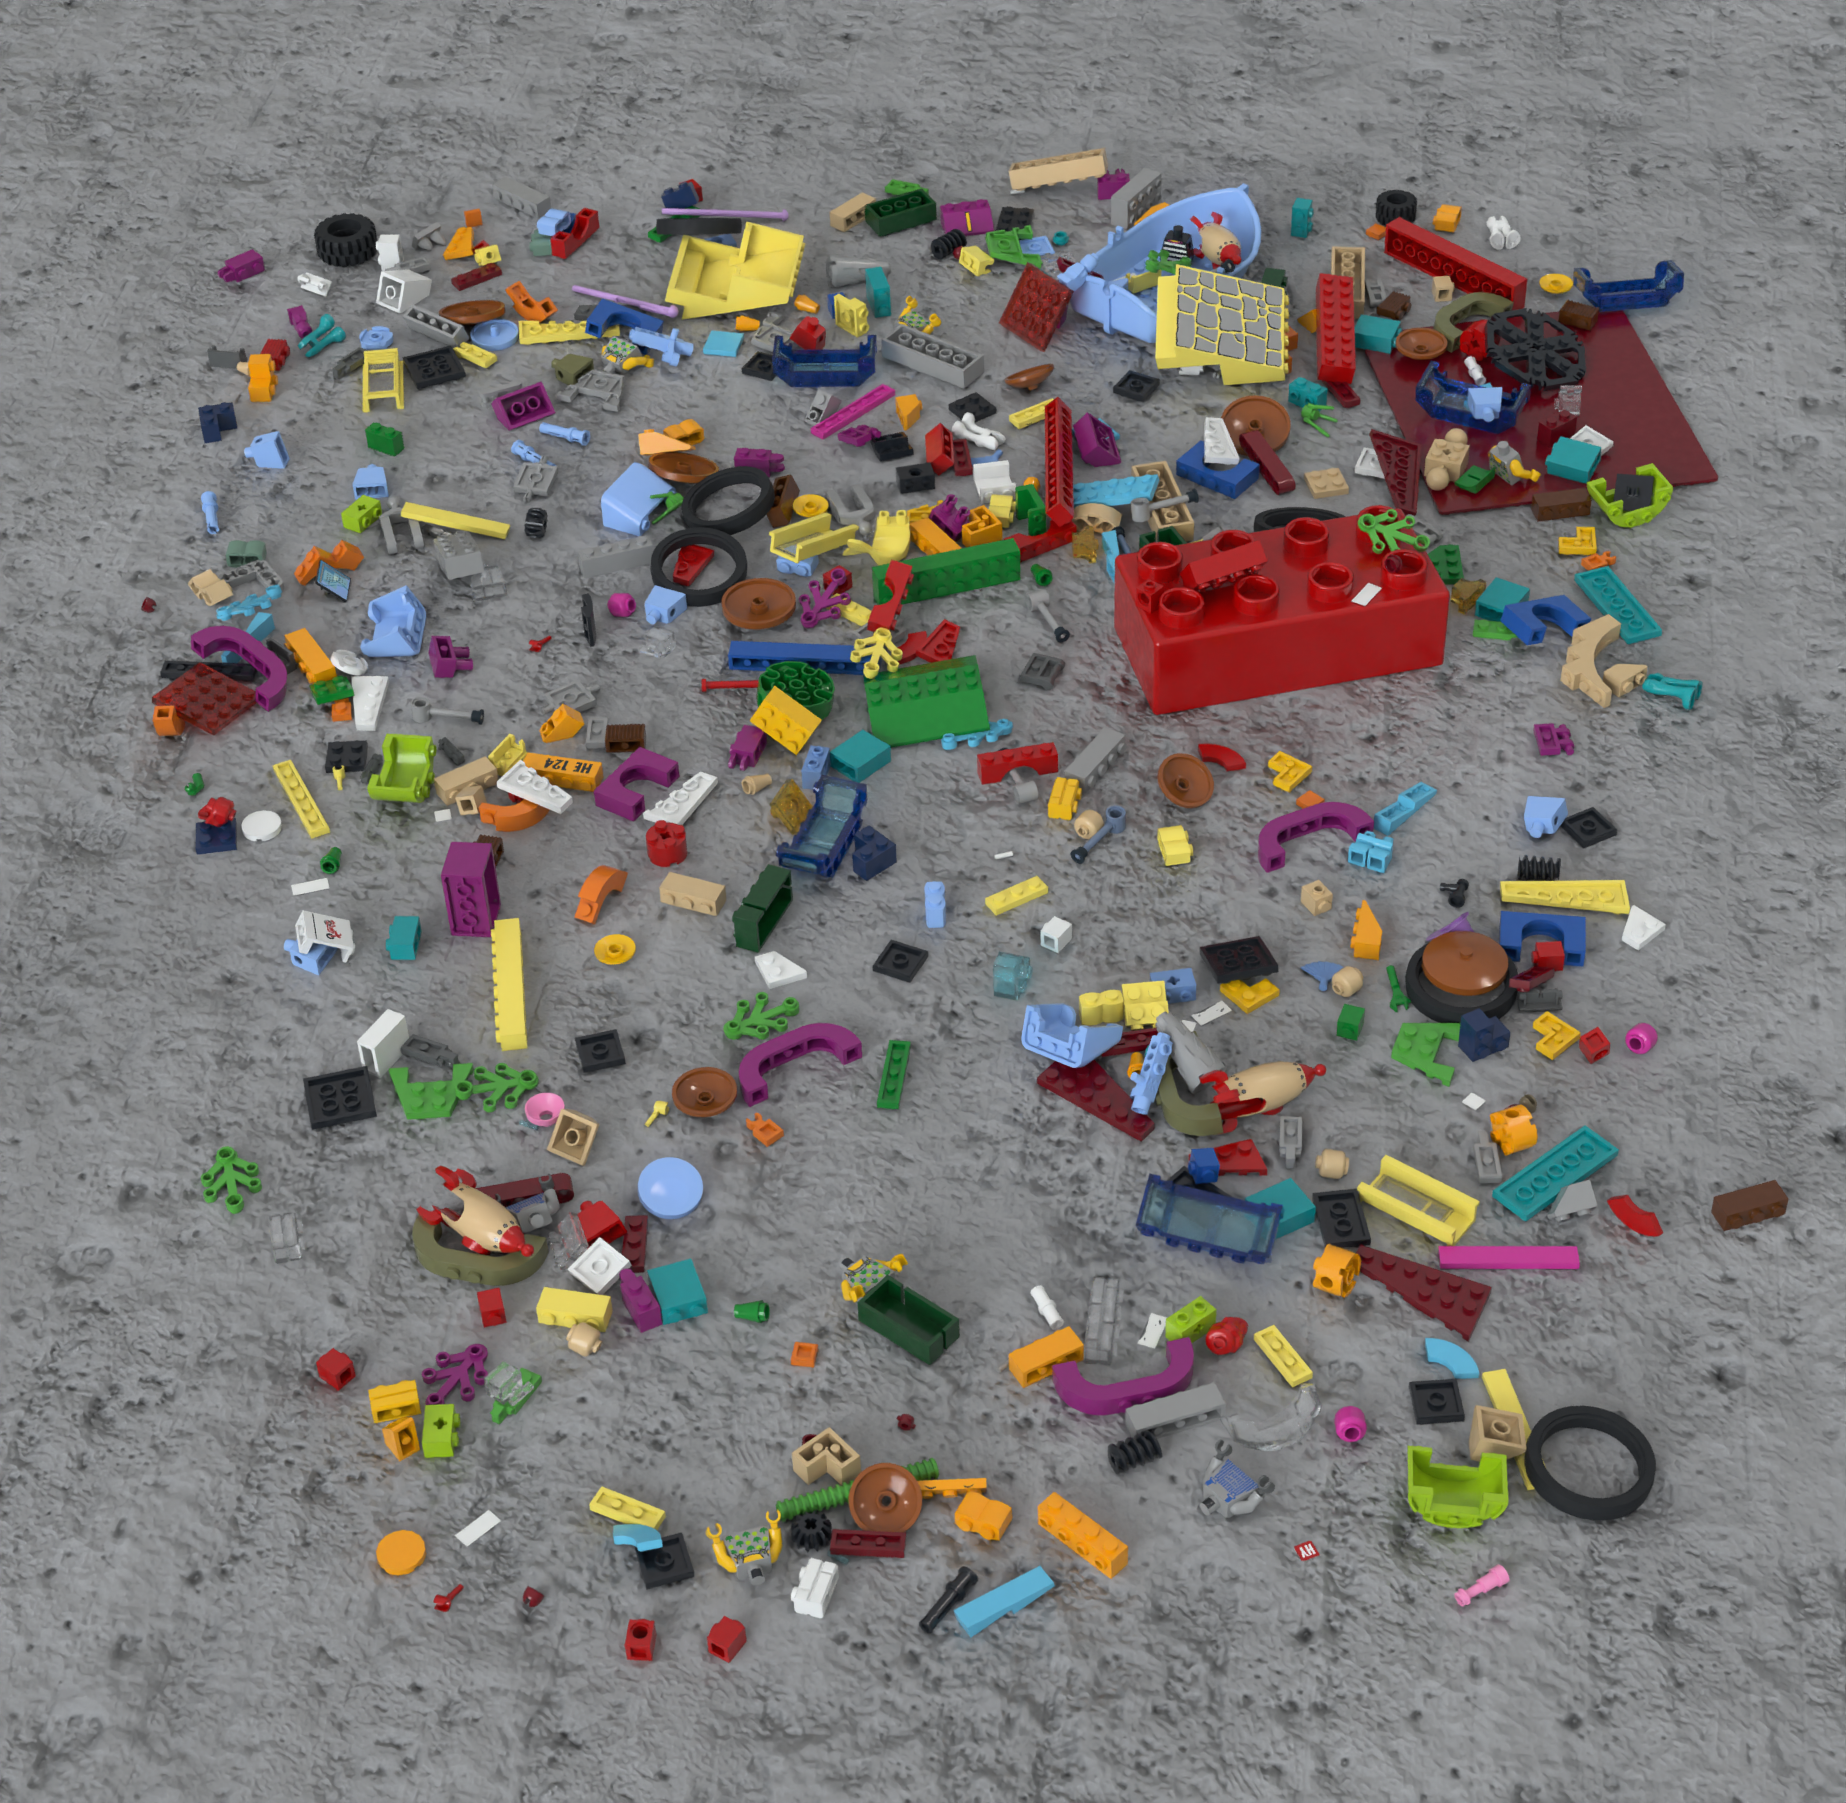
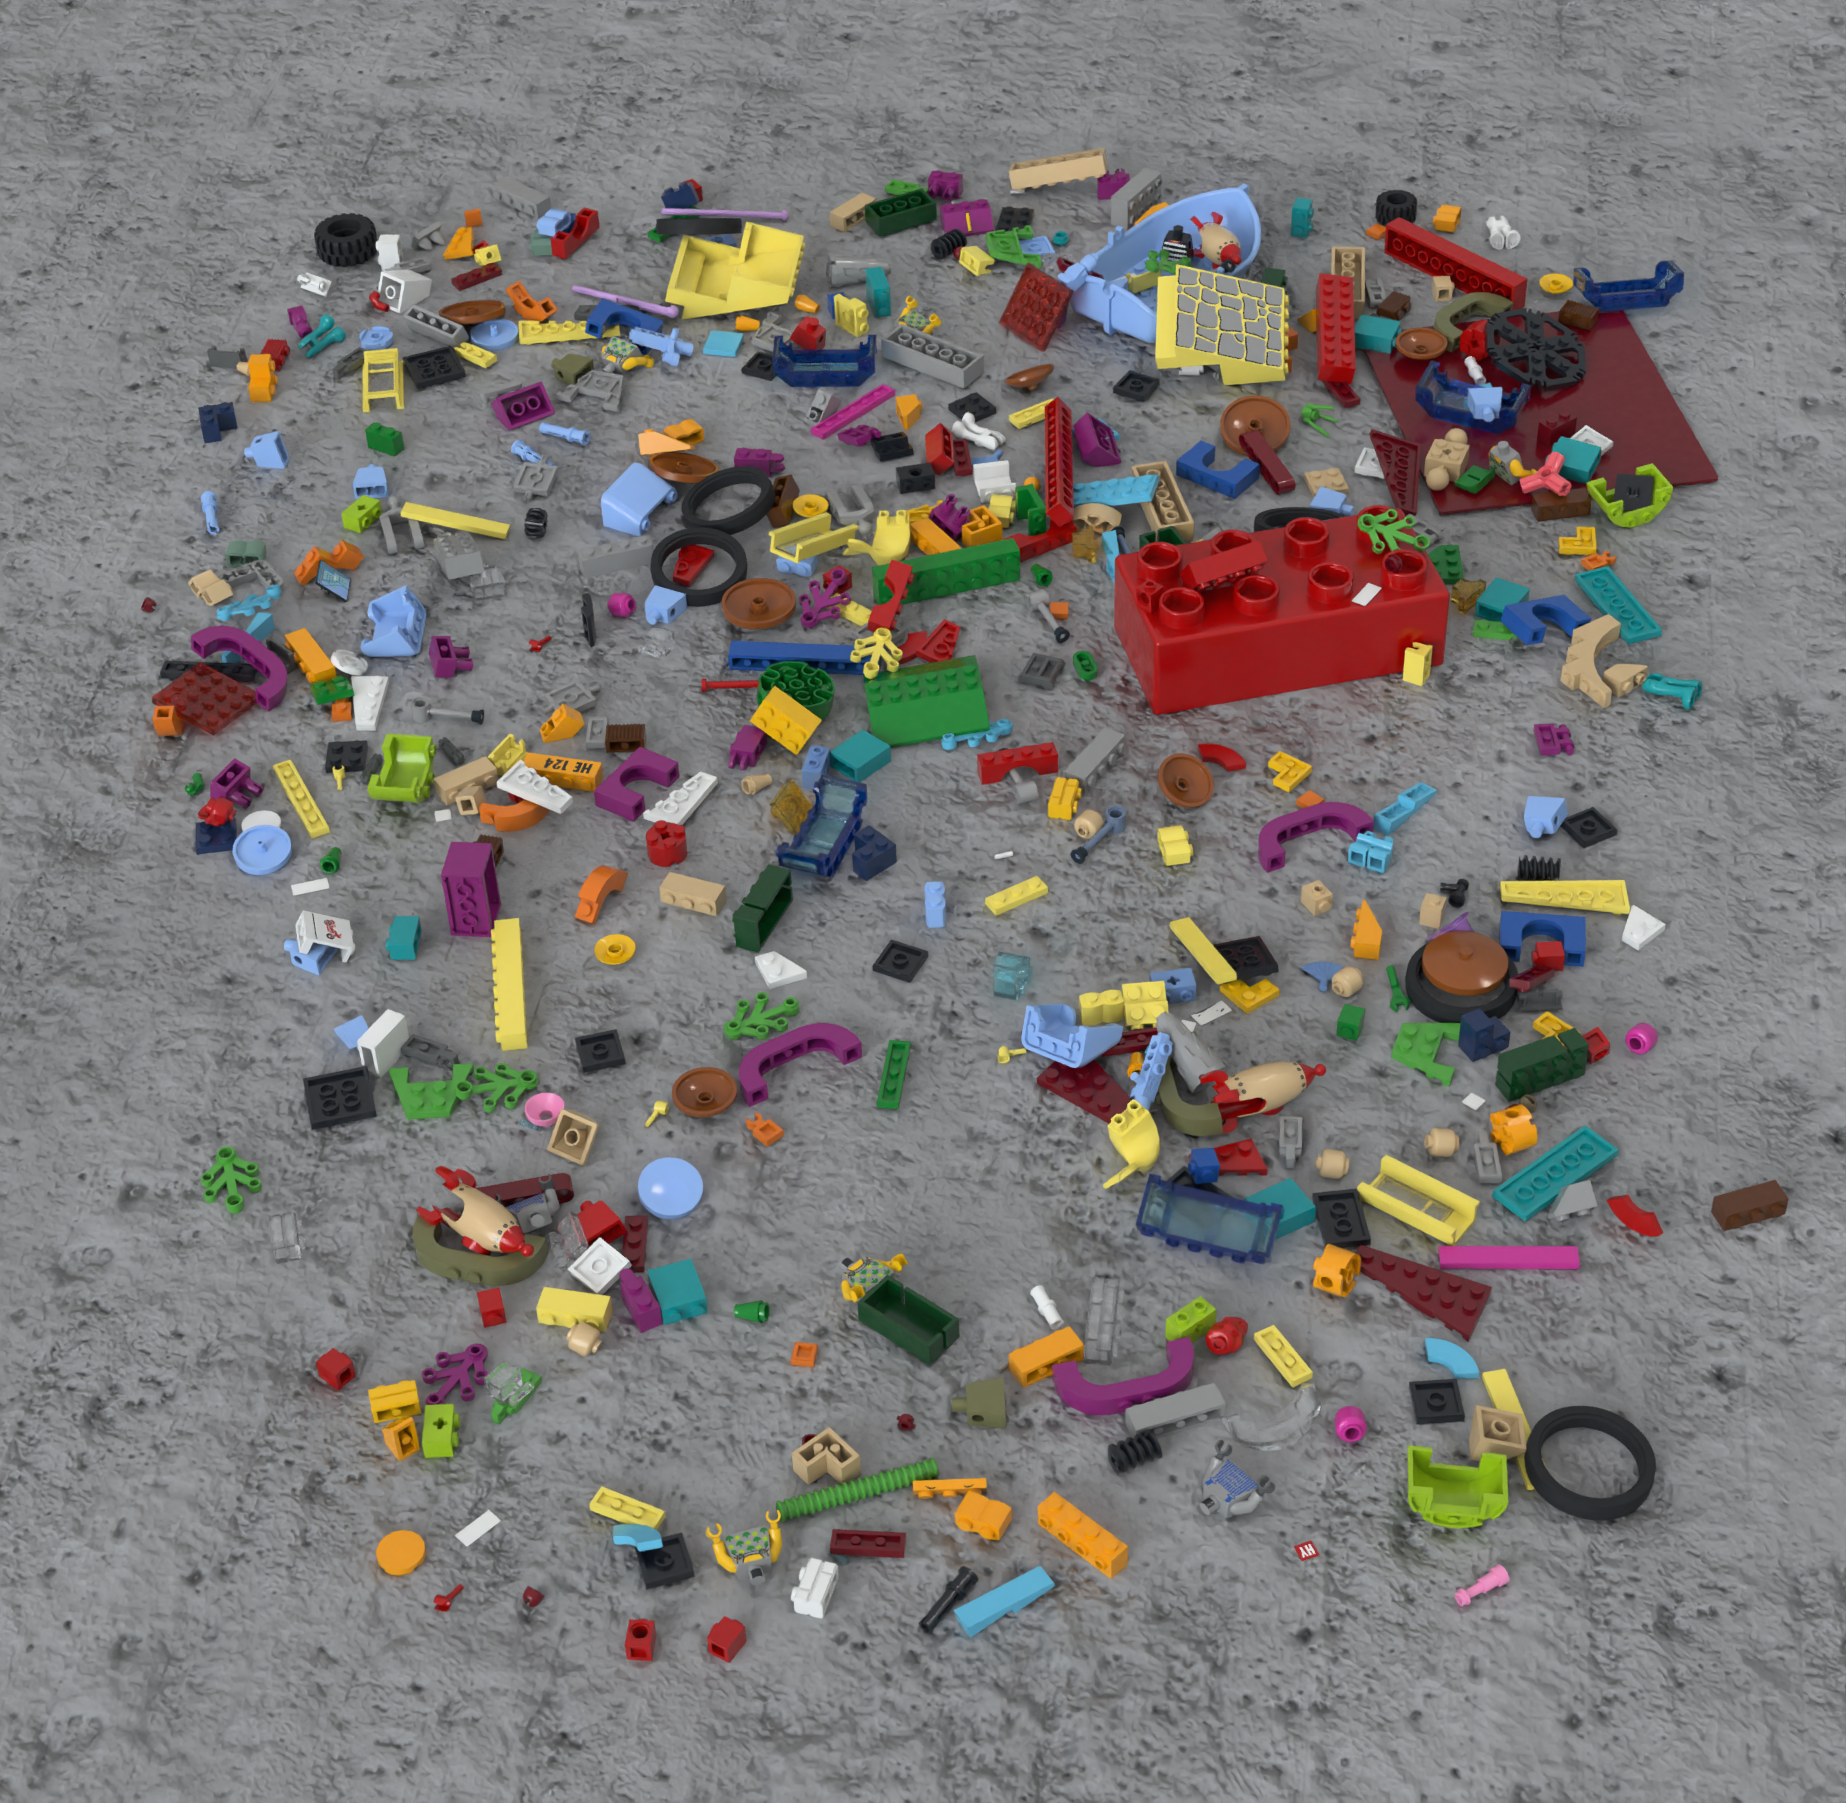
magenta hinge [217,249,265,283] -> none
bright green plant [650,491,684,525] -> none
black gear [791,1510,832,1553] -> none
dark orange dish [849,1463,922,1532] -> none
white brick [1041,916,1072,953] -> none
light grey piece [1131,488,1199,522] -> none
white sticker [1137,1313,1167,1349] -> none
white wing [1204,417,1240,465] -> none
teal brick [1288,377,1328,411] -> none
clear brick [1554,385,1582,416] -> none
none -> magenta brick [210,758,264,809]
none -> light blue piece [233,825,292,875]
none -> light blue slope [334,1015,369,1050]
none -> red arm [369,291,390,312]
none -> magenta brick [927,170,963,201]
none -> olive torso [952,1377,1006,1428]
none -> light yellow hand [997,1046,1027,1064]
none -> orange tile [1050,602,1069,619]
none -> green plate [1073,651,1098,681]
none -> light yellow hips [1103,1099,1160,1189]
none -> light yellow tile [1170,917,1237,985]
none -> light blue torso [1310,486,1354,516]
none -> light yellow hinge [1403,642,1432,686]
none -> tan brick [1419,893,1447,929]
none -> tan head [1424,1127,1459,1158]
none -> dark green piece [1495,1028,1589,1102]
none -> coral piece [1519,452,1572,496]

